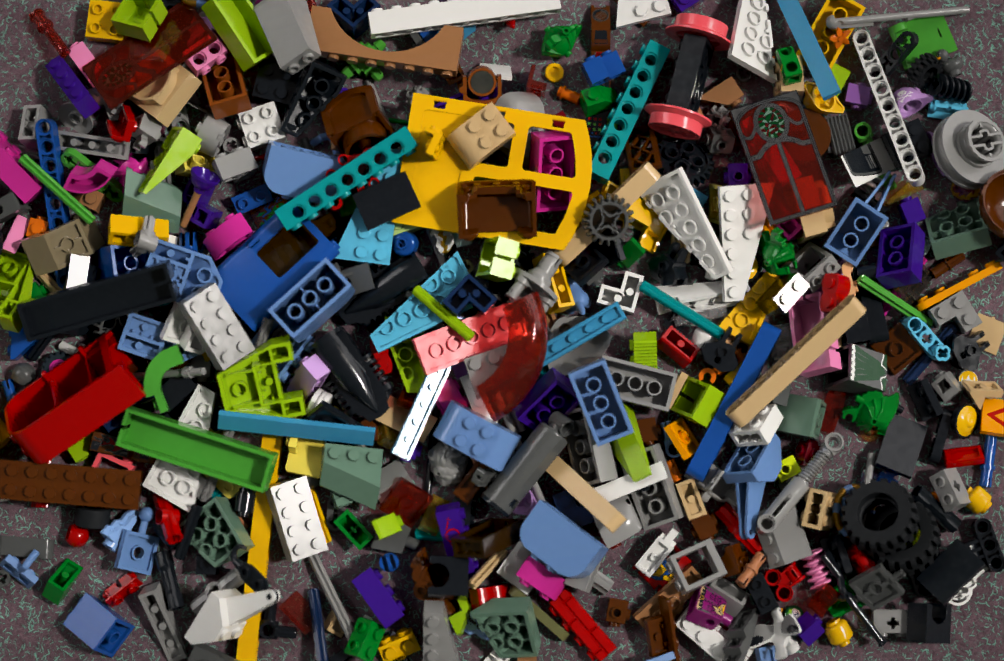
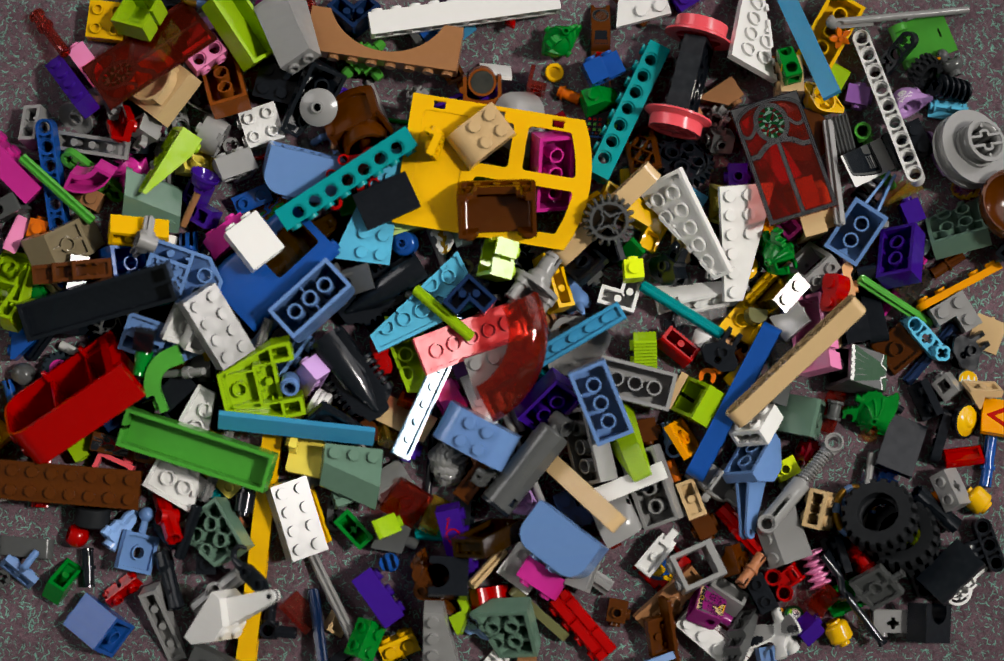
none -> reddish brown slope [31,258,112,286]
none -> black pin [80,548,96,587]
none -> black slope [132,326,157,353]
none -> green cone [132,351,154,378]
none -> white brick [223,210,285,273]
none -> medium blue brick [280,372,300,396]
none -> light grey dish [299,88,338,127]
none -> neon yellow brick [622,256,645,283]
none -> yellow axle [744,273,775,305]
none -> olive brick [744,307,768,326]
none -> white piece [769,300,811,342]
none -> light grey axle [822,119,846,227]
none -> dark grey bush [823,399,844,422]

